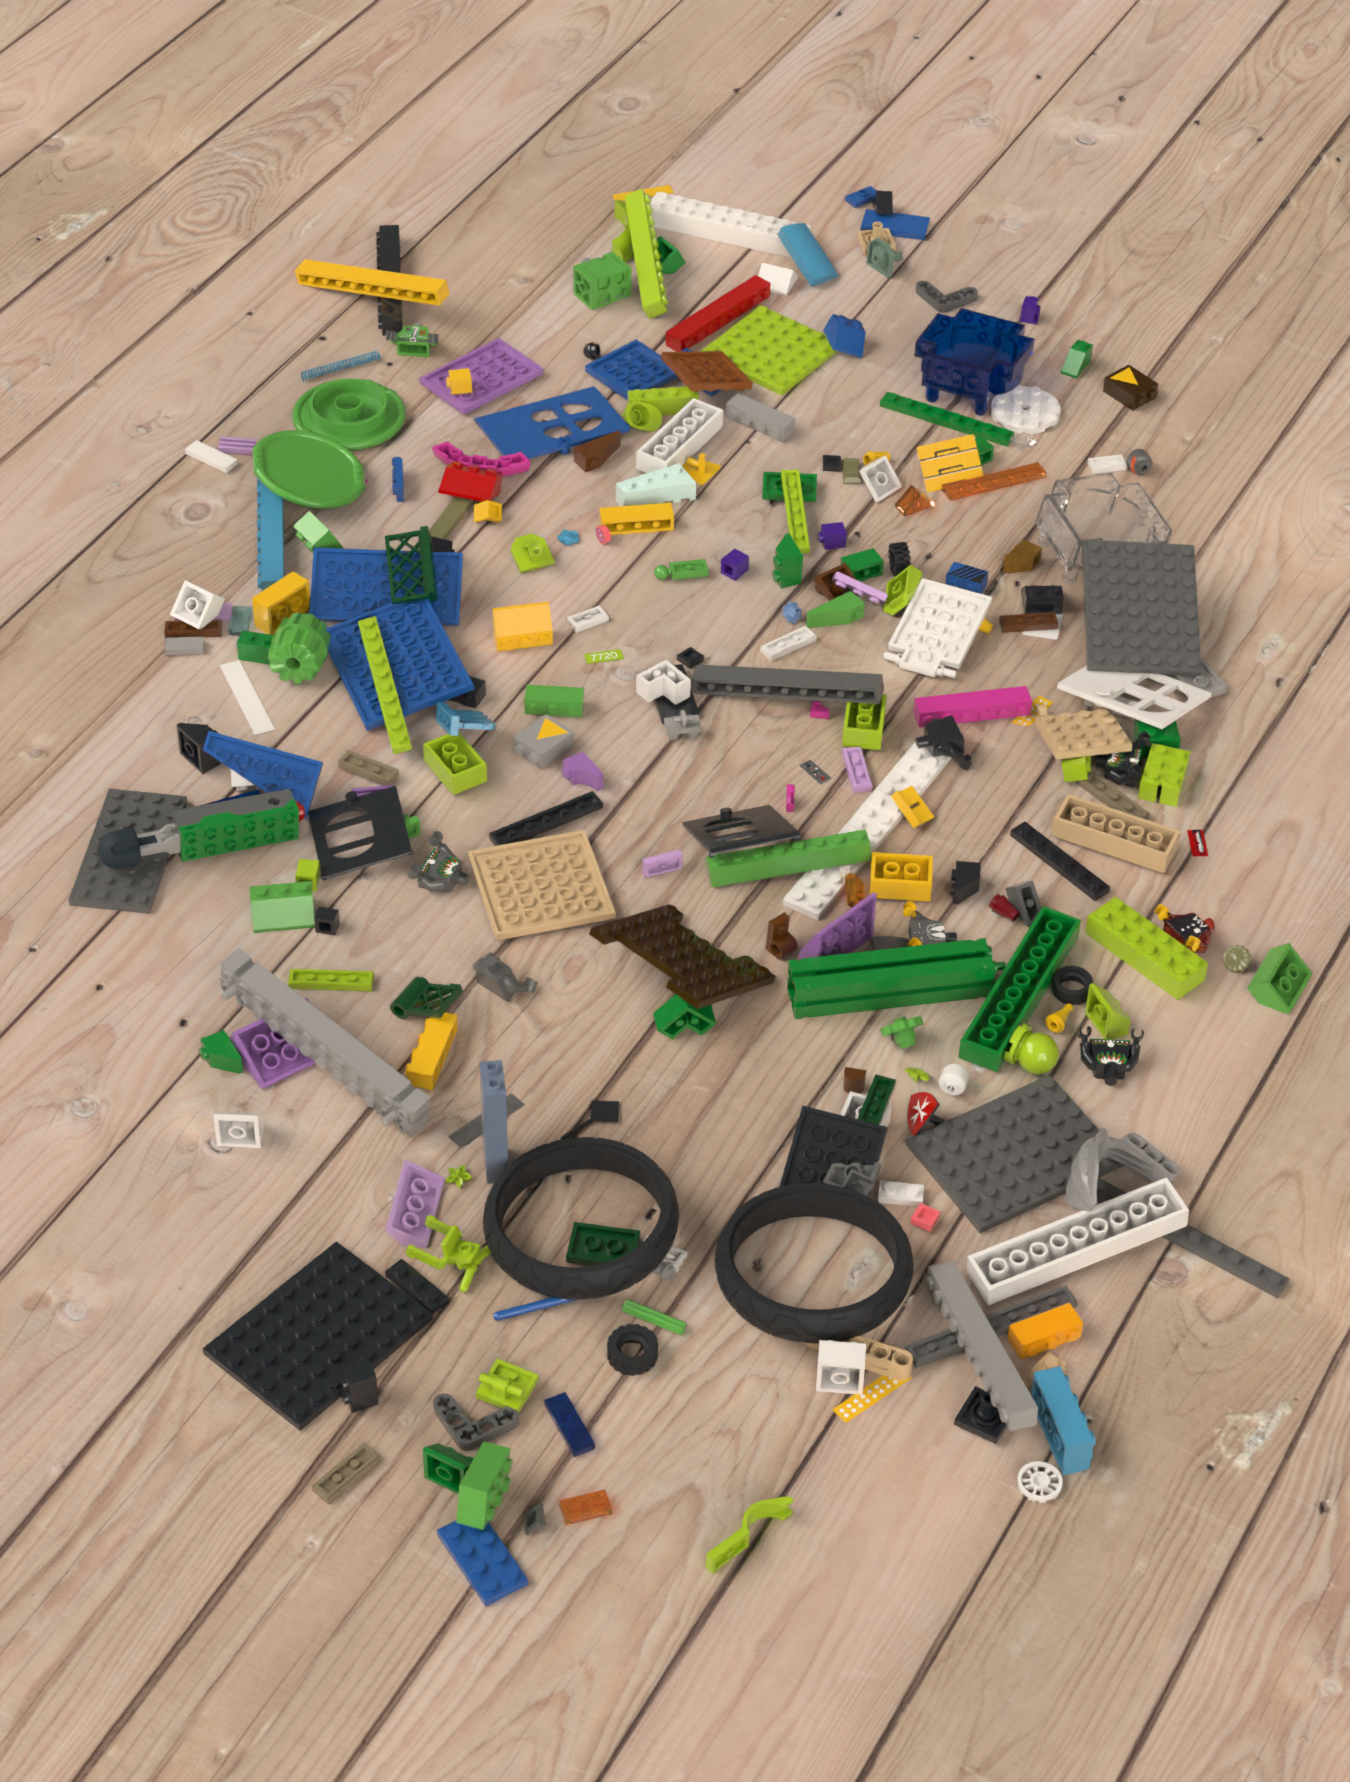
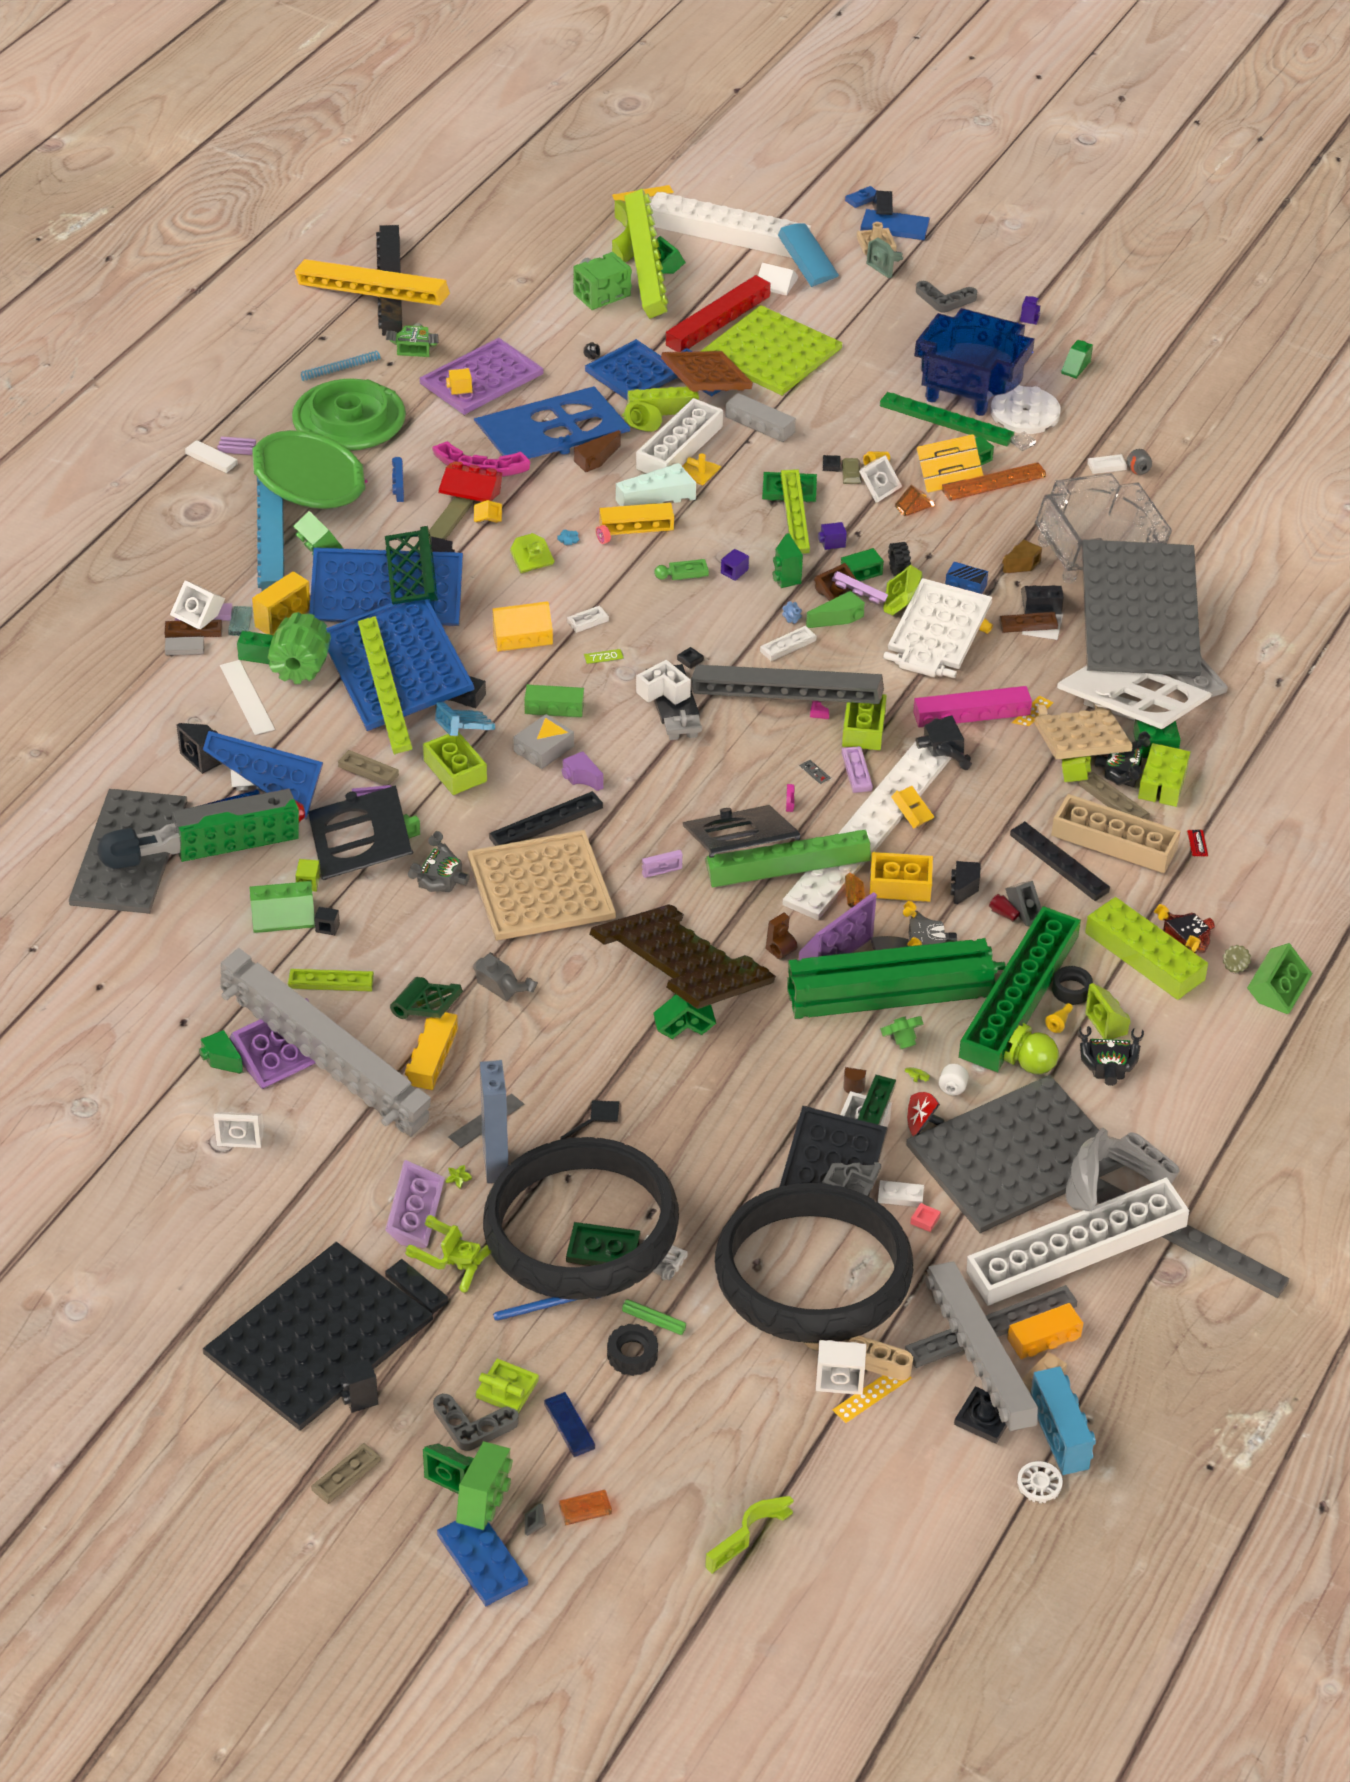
blue slope [823,314,866,358] -> none
dark brown brick [1103,364,1159,411] -> none

